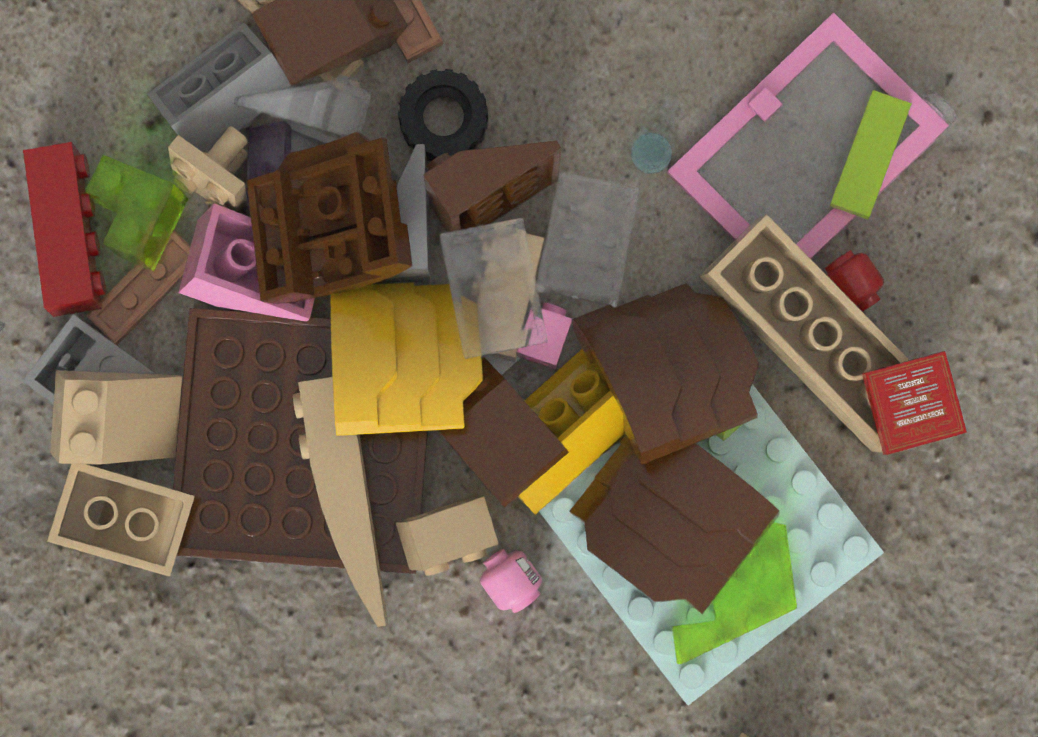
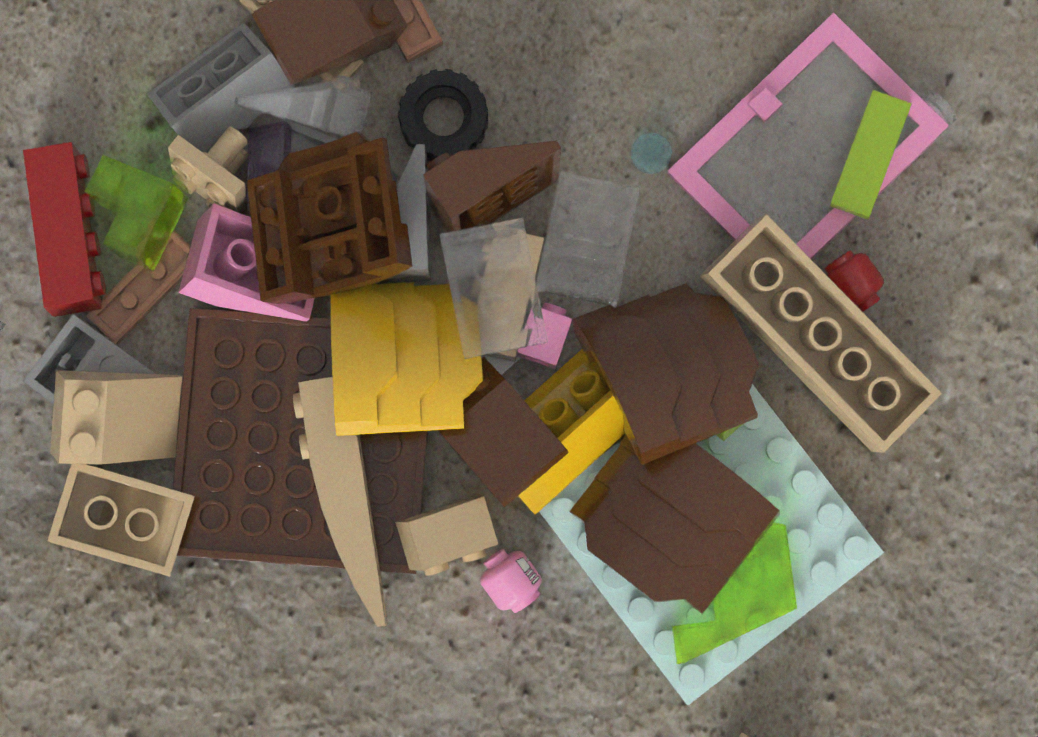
red tile [862,351,967,455] -> none

